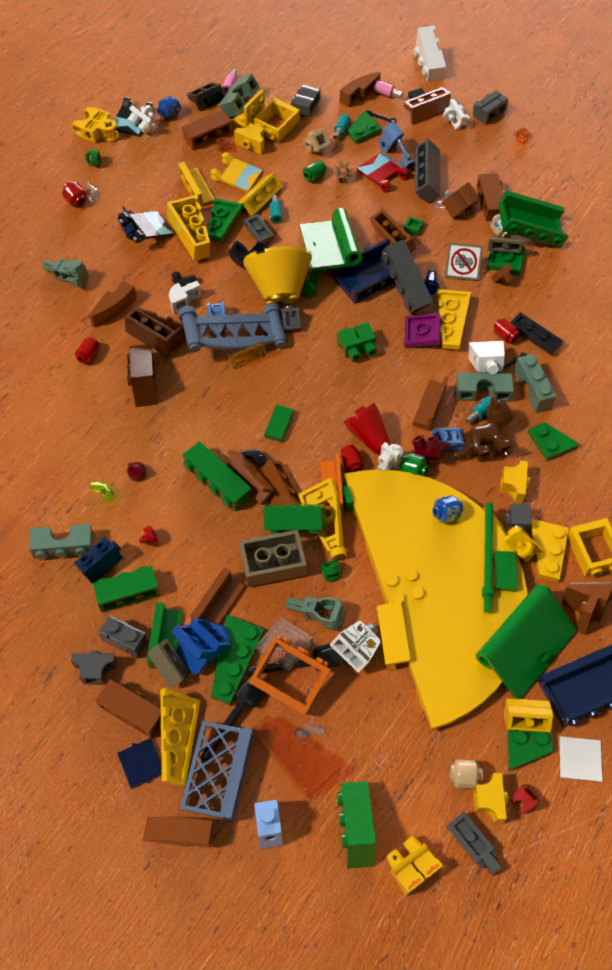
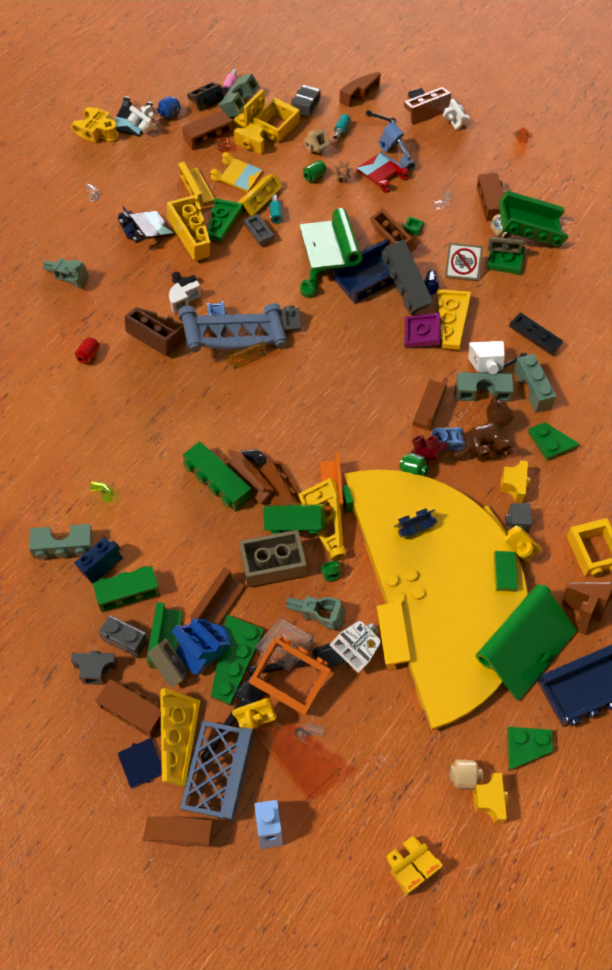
red head [62,182,87,207] -> none
green tile [85,149,101,166] -> none
dark orange slope [89,281,137,327] -> none
reddish brown wedge [127,344,158,407] -> none
dark red tile [127,462,147,481] -> none
red tile [139,525,159,546] -> none
black animal [229,241,269,269] -> none
yellow cone [243,246,312,305] -> none
green tile [264,405,294,442] -> none
green hips [337,322,377,362] -> none
green wedge [337,781,376,869] -> none
red brick [340,445,364,473] -> none
red cone [344,403,391,456] -> none
green wing [348,111,382,144] -> none
bright pink piece [373,80,403,98] -> none
white hips [377,442,403,471] -> none
white wedge [414,25,446,82] -> none
dark grey brick [415,139,440,203] -> none
blue head [432,495,463,523] -> none
dark orange brick [441,182,480,218] -> none
dark grey hinge [446,812,501,876] -> none
teal piece [465,396,492,424] -> none
dark grey brick [473,90,509,125] -> none
green bar [482,502,494,613] -> none
dark orange tile [491,263,513,285] -> none
red brick [493,318,520,343] -> none
yellow brick [504,698,553,733] -> none
red tile [510,784,541,814] -> none
yellow wing [531,519,569,583] -> none
white sticker [560,736,602,782] -> none
none -> yellow hips [232,698,277,729]
none -> dark blue hinge [394,508,437,538]

